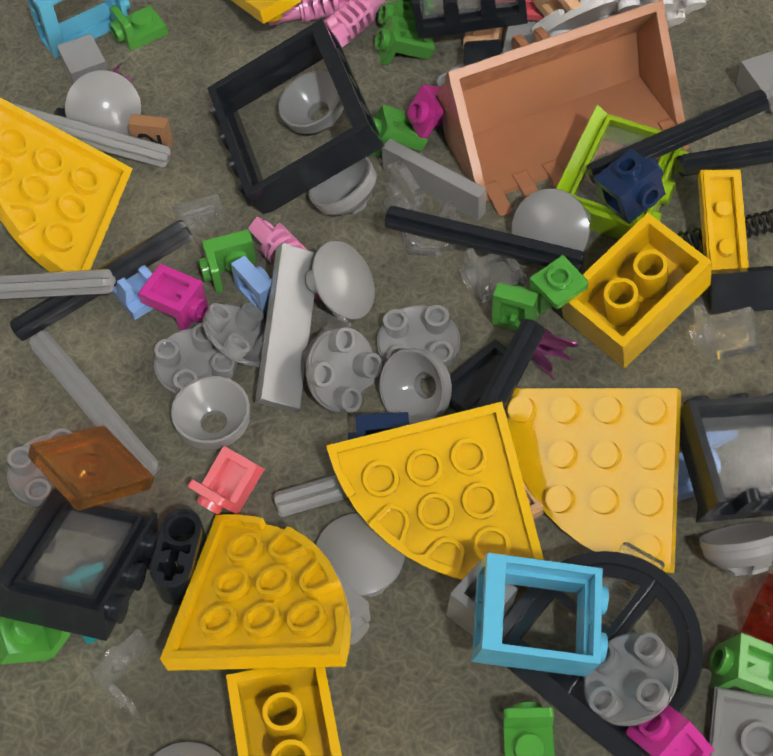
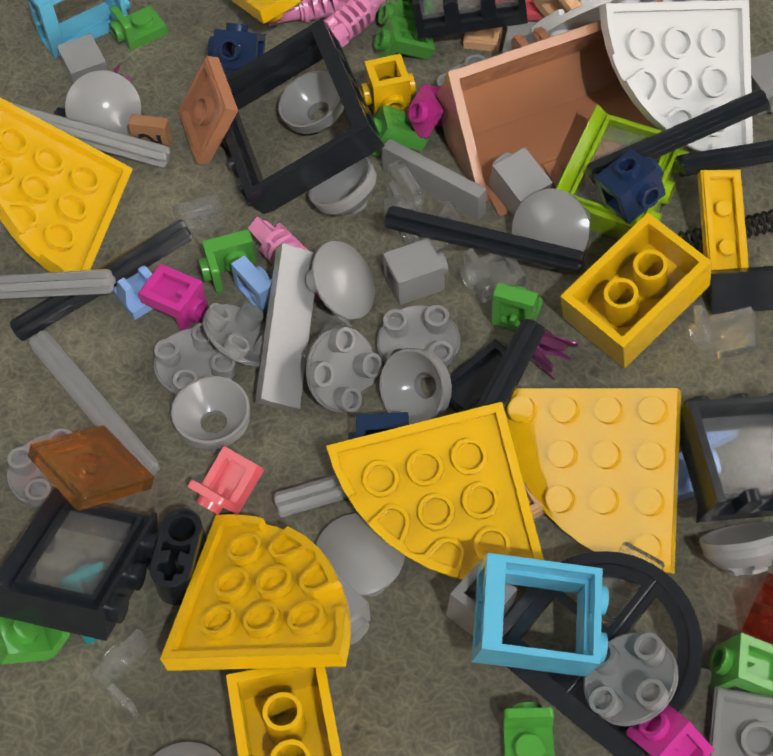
black piece [464,39,502,66] -> none
bright green bracket [530,255,588,314] -> none
none -> nougat tile [178,56,238,165]
none -> dark blue brick [208,22,266,75]
none -> yellow brick [360,54,416,117]
none -> light grey brick [383,238,449,305]
none -> light grey brick [488,147,553,217]
none -> white plate [599,0,753,152]

